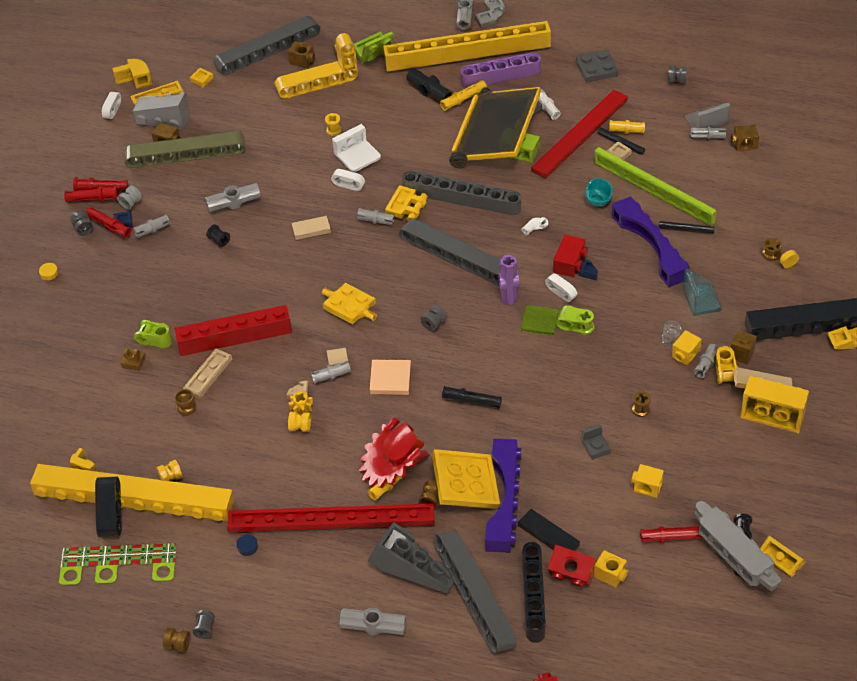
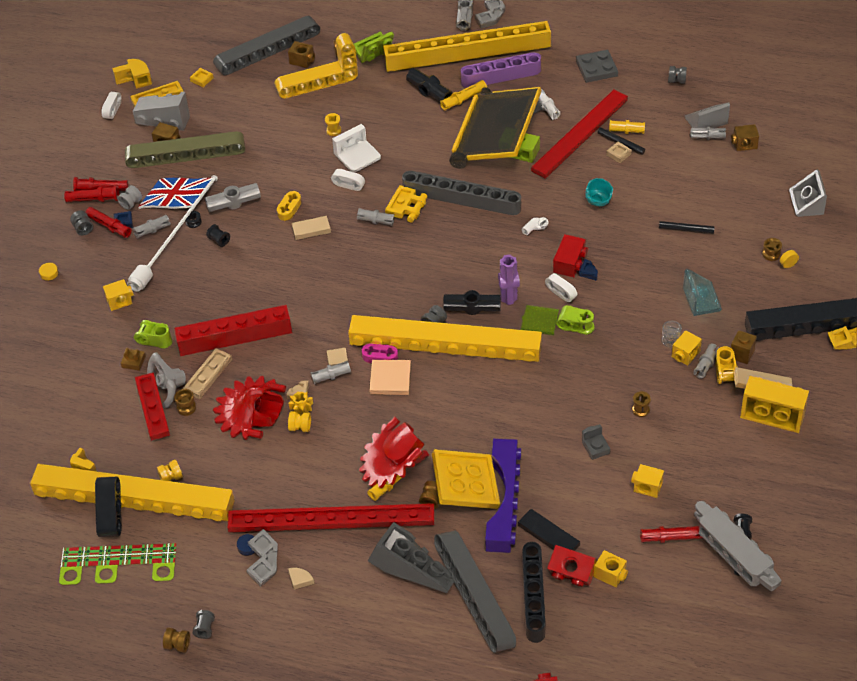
yellow plate [321,283,377,325] -> none
light grey piece [339,608,407,636] -> none
dark grey beam [399,218,500,286] -> none
black pin [442,386,502,409] -> none
lime tile [594,147,716,226] -> none
dark purple arch [612,196,690,287] -> none
yellow slope [760,536,806,577] -> none
none -> yellow brick [103,279,134,311]
none -> flag [127,175,218,292]
none -> red plate [135,372,170,441]
none -> light grey piece [147,352,186,408]
none -> black bush [185,211,202,228]
none -> red piece [213,376,286,440]
none -> light grey tile [246,529,278,587]
none -> yellow beam [277,191,301,221]
none -> tan tile [288,568,314,589]
none -> yellow brick [348,315,542,362]
none -> dark pink beam [362,344,398,363]
none -> black piece [443,290,501,315]
none -> light grey slope [789,169,827,217]

